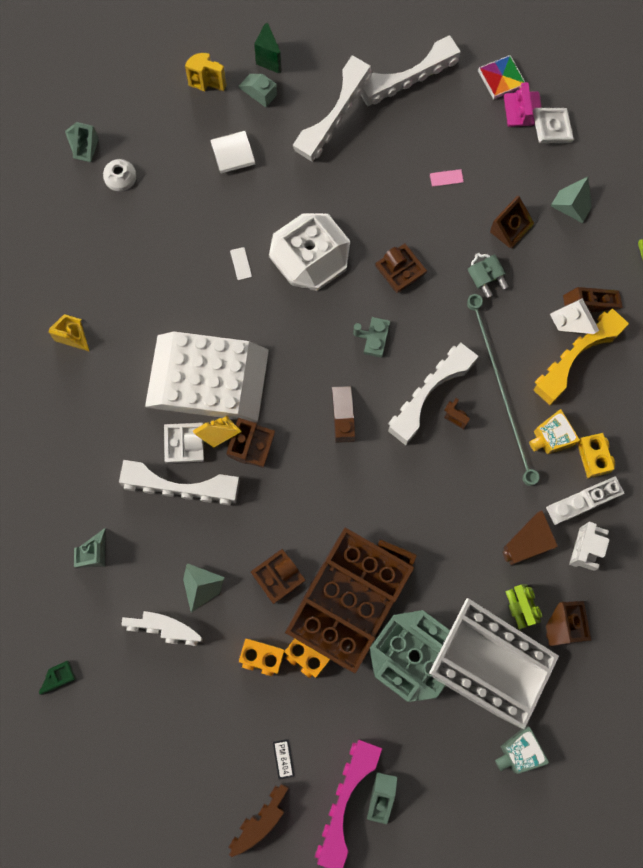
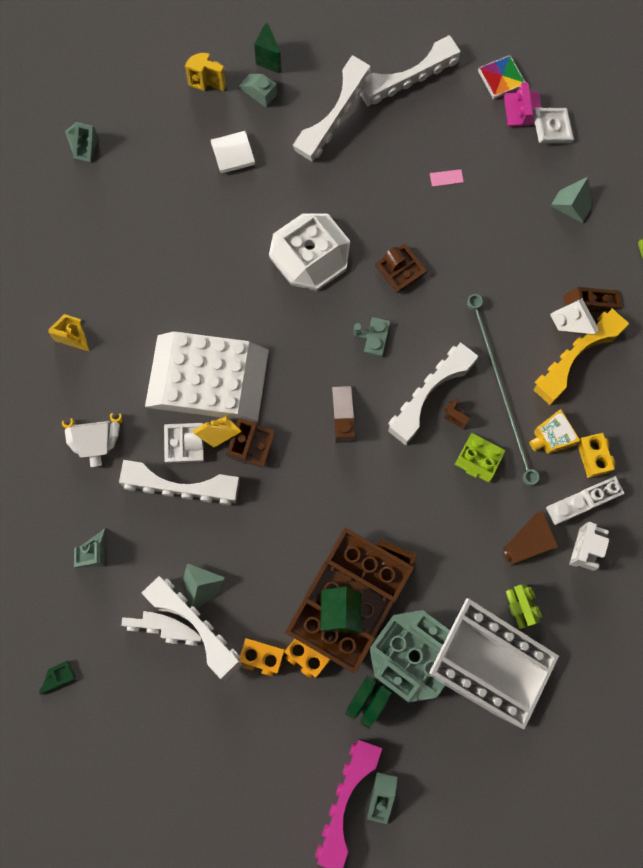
white piece [103,159,137,191] -> none
reddish brown slope [228,783,288,857] -> none
white sticker [230,247,252,280] -> none
reddish brown plate [250,549,305,605] -> none
sticker [272,739,295,779] -> none
sand green piece [467,253,509,298] -> none
reddish brown slope [490,196,535,248] -> none
torso [495,726,549,774] -> none
reddish brown slope [546,601,591,646] -> none
none -> white torso [62,413,122,467]
none -> white arch [142,576,242,682]
none -> dark green slope [320,587,361,634]
none -> dark green wheel [345,675,392,729]
none -> lime plate [454,433,506,483]

